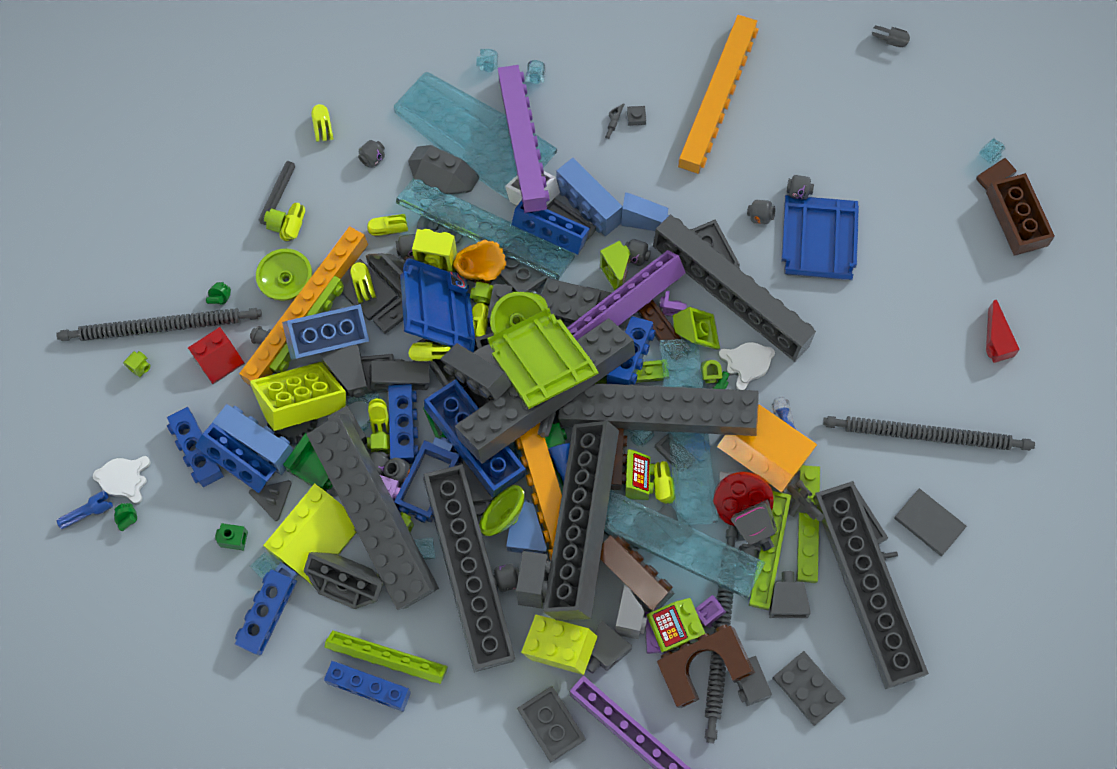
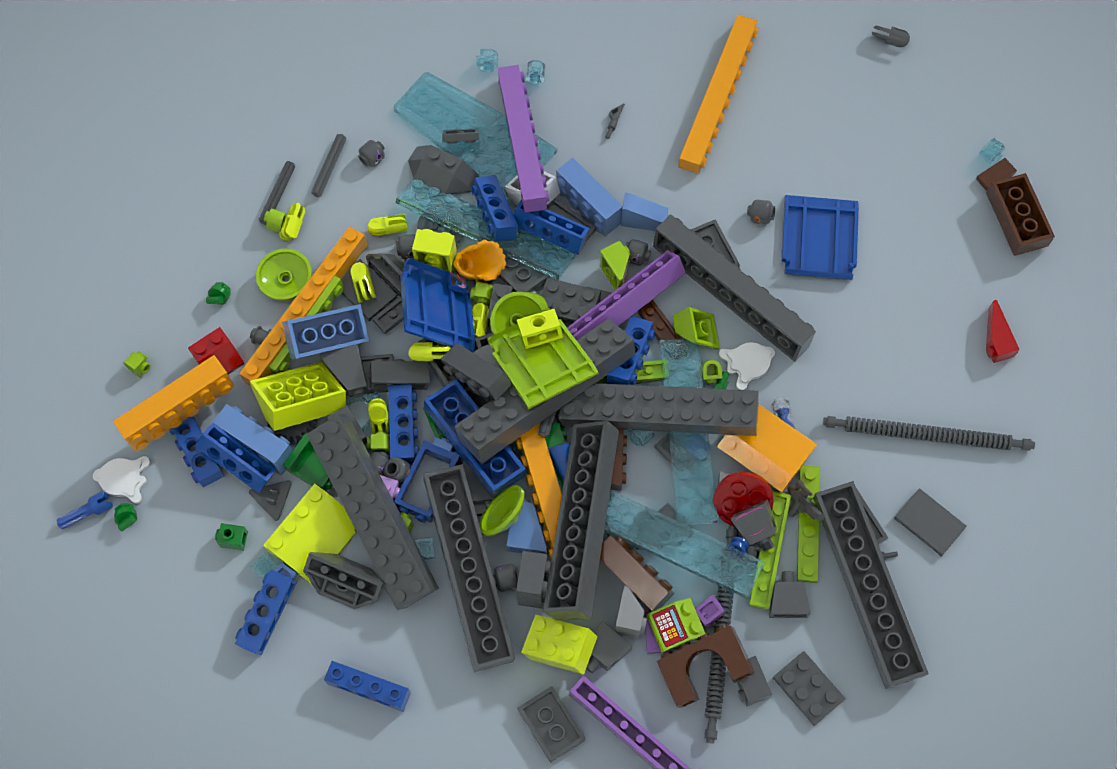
dark grey hose [56,308,262,341] -> none
neon yellow arm [311,104,334,142] -> none
lime plate [324,630,448,684] -> none
slope [625,449,654,500] -> none
dark grey plate [627,106,646,126] -> none
neon yellow arm [653,461,675,504] -> none
medium lavender bracket [660,291,687,317] -> none
dark grey head [786,175,814,200] -> none
none -> light orange brick [113,355,235,452]
none -> dark grey axle [311,134,346,197]
none -> dark grey plate [442,128,479,144]
none -> blue brick [471,175,518,242]
none -> neon yellow brick [517,309,563,349]
none -> blue bush [728,537,749,557]

